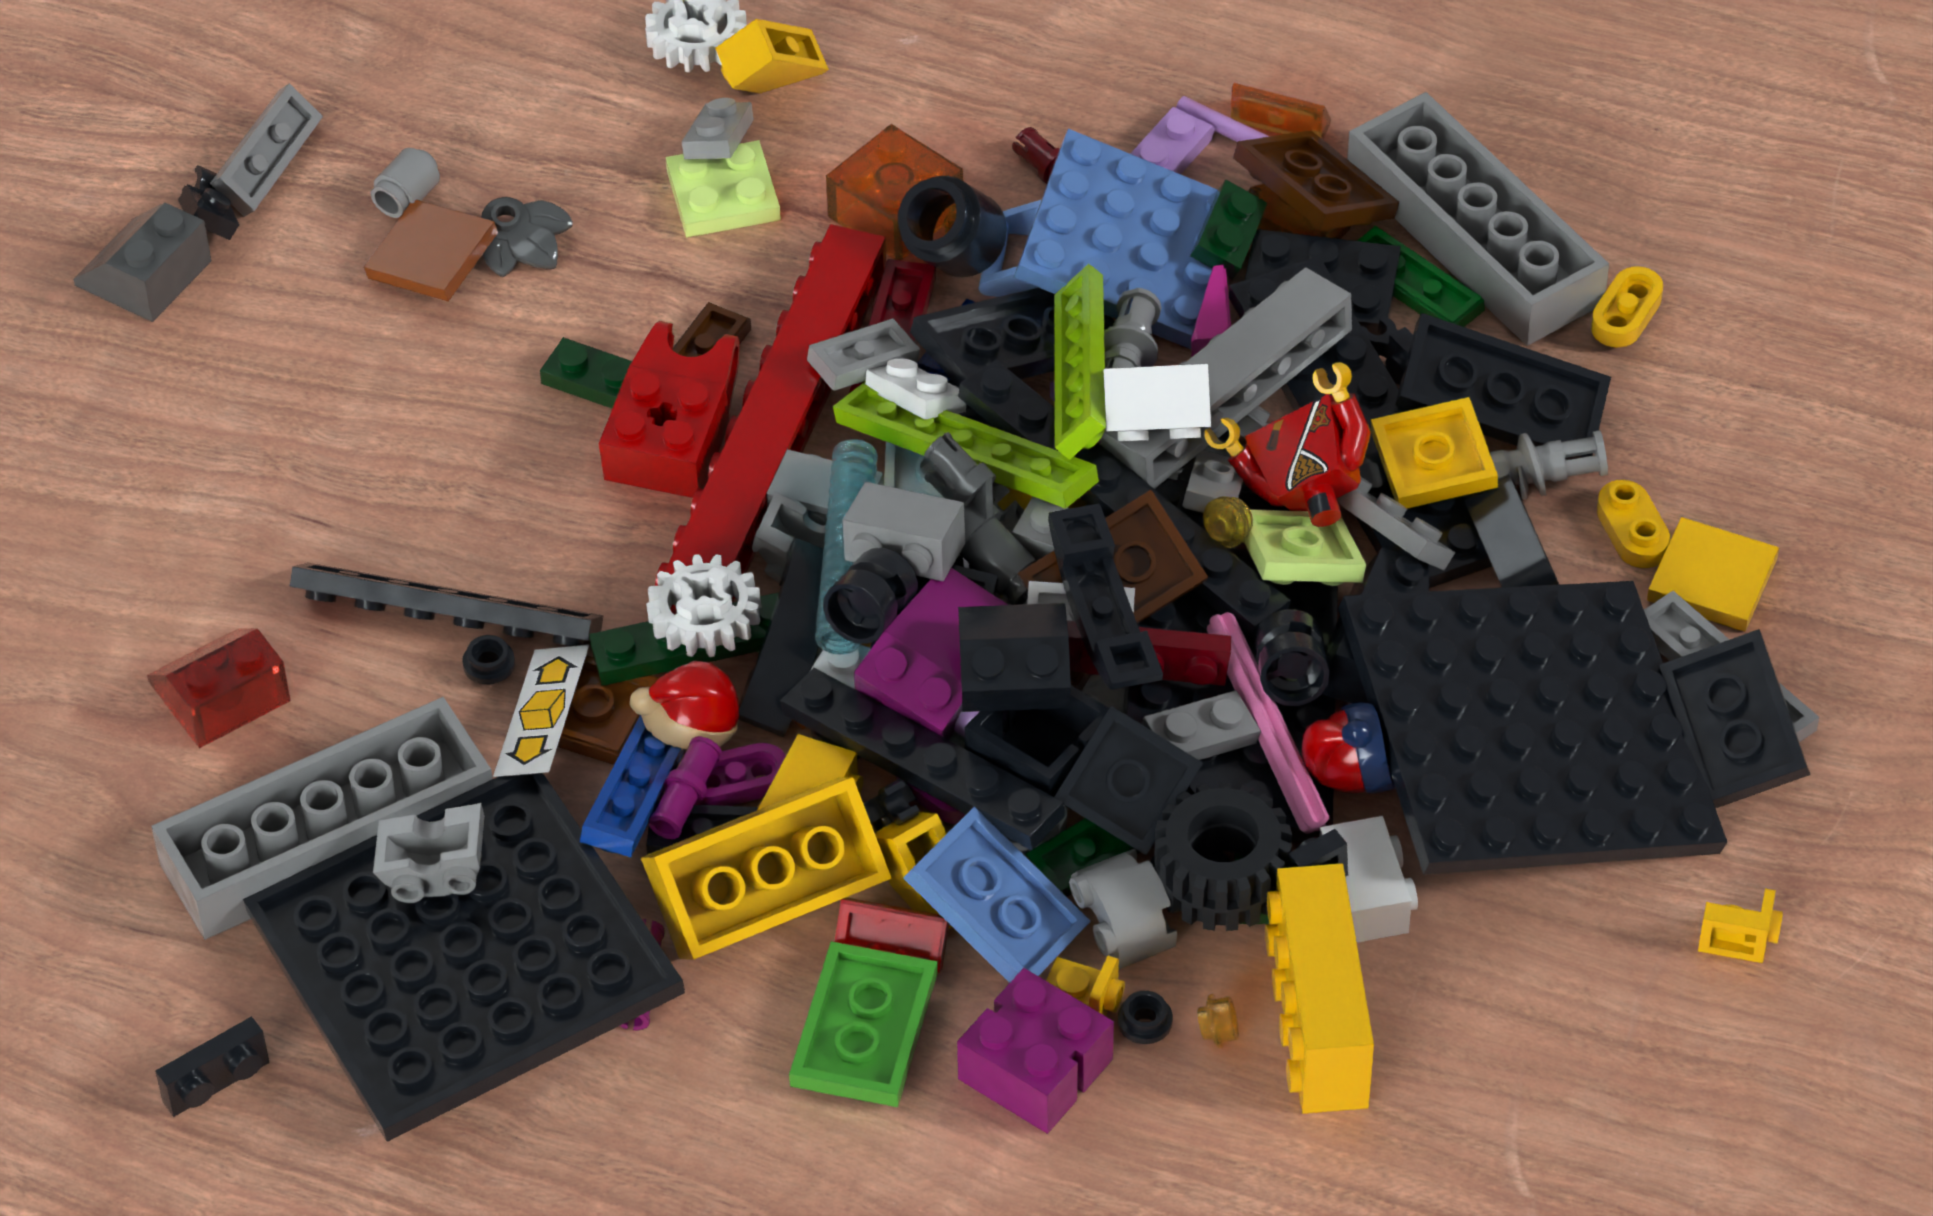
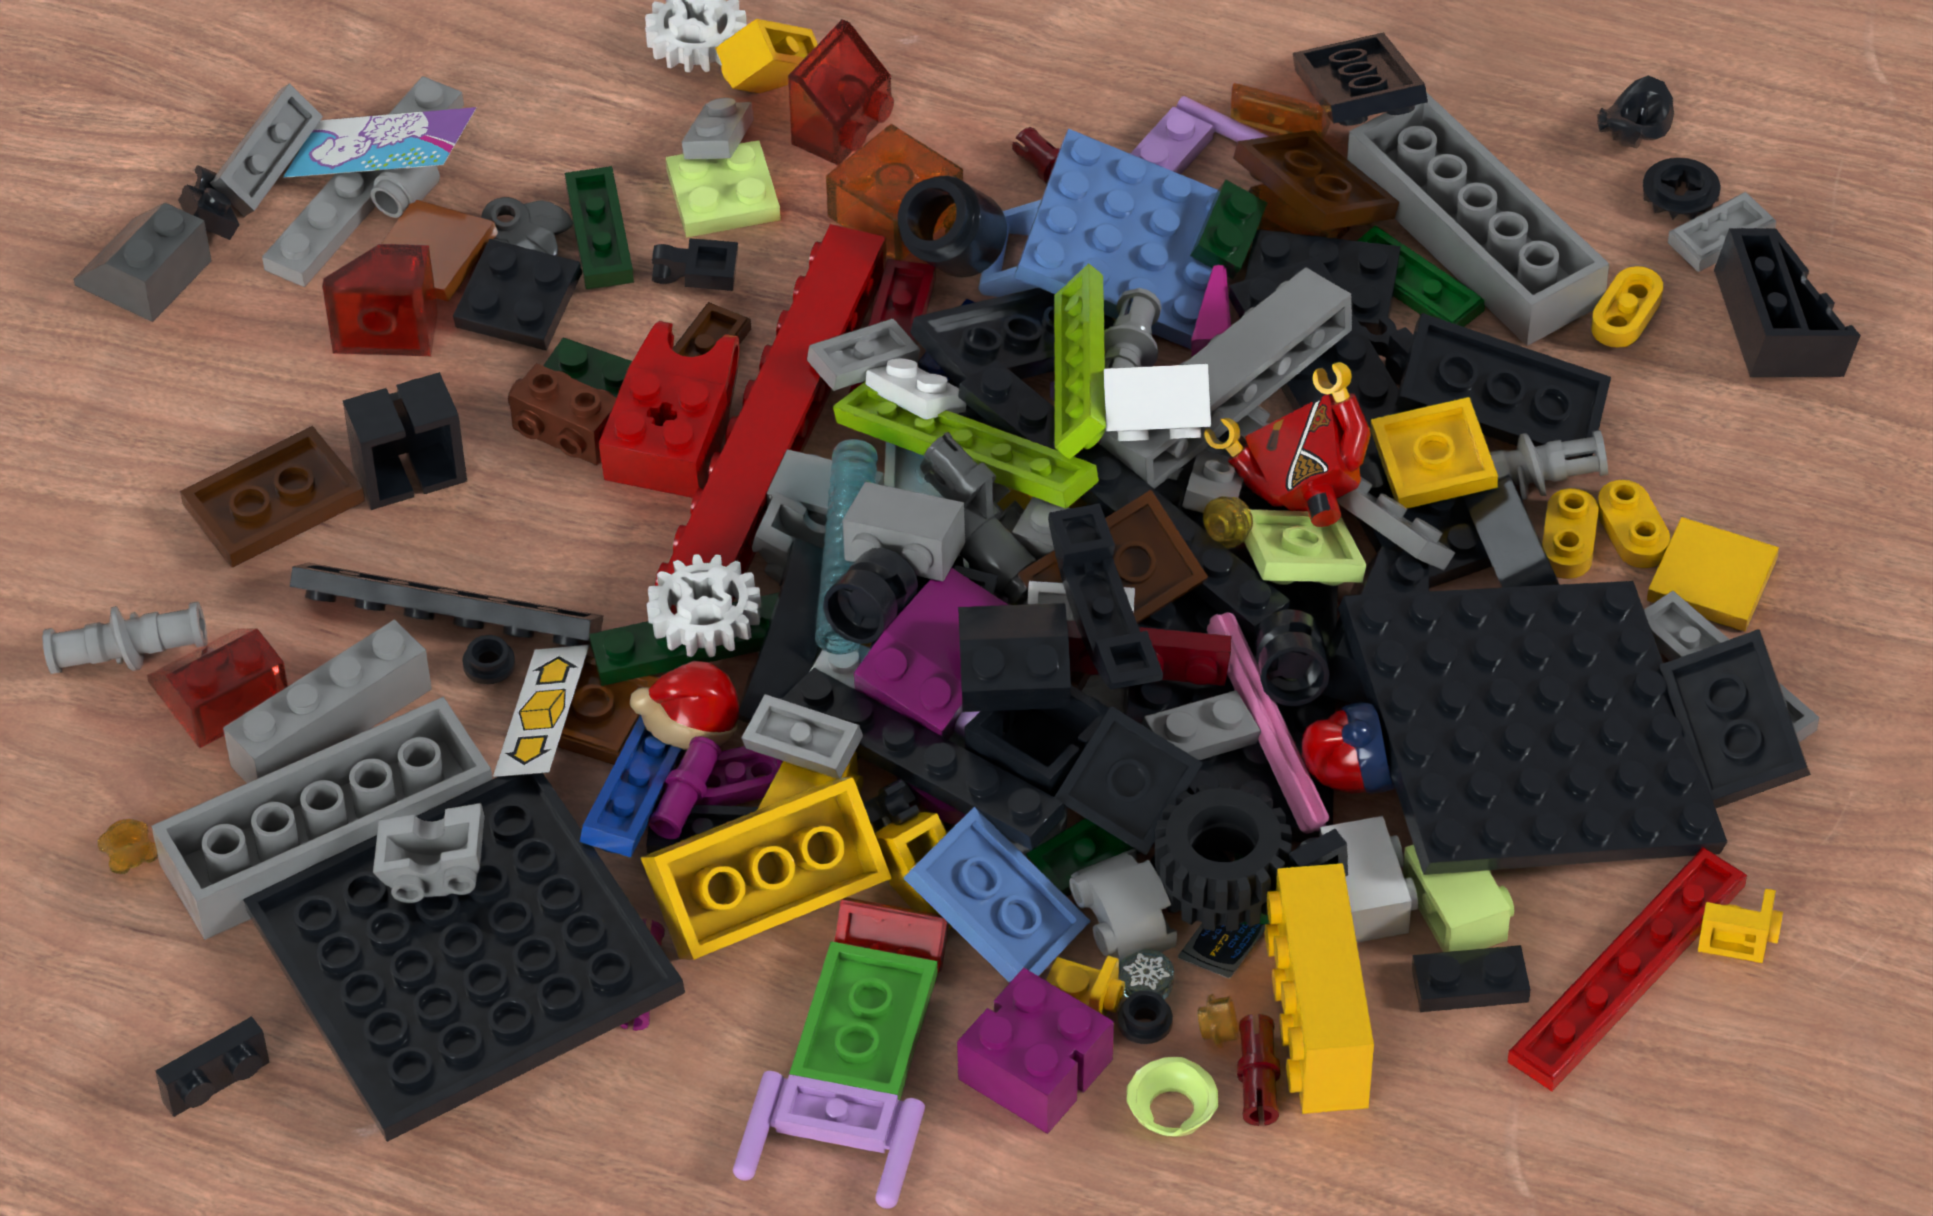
none -> light grey piece [42,602,208,674]
none -> clear yellow plate [97,819,158,874]
none -> reddish brown plate [180,426,365,568]
none -> light grey brick [223,619,432,783]
none -> light grey plate [262,76,464,287]
none -> sticker [283,107,477,178]
none -> clear red slope [322,244,438,357]
none -> black piece [343,372,467,510]
none -> black plate [453,239,582,351]
none -> copper brick [508,363,616,465]
none -> dark green plate [564,166,634,290]
none -> black plate [652,238,738,291]
none -> lavender plate [733,1071,925,1209]
none -> light grey plate [741,694,863,778]
none -> clear red slope [788,19,894,166]
none -> clear light blue tile [1119,949,1174,1000]
none -> yellowish green piece [1127,1057,1218,1137]
none -> sticker [1178,922,1265,978]
none -> dark red pin [1237,1014,1281,1126]
none -> black plate [1292,32,1428,126]
none -> yellowish green brick [1403,844,1514,952]
none -> black plate [1412,945,1531,1012]
none -> red tile [1507,848,1747,1091]
none -> yellow plate [1542,488,1599,579]
none -> black hat [1597,75,1674,149]
none -> black gear [1643,158,1721,220]
none -> light grey plate [1668,192,1776,272]
none -> black wedge [1714,228,1861,377]

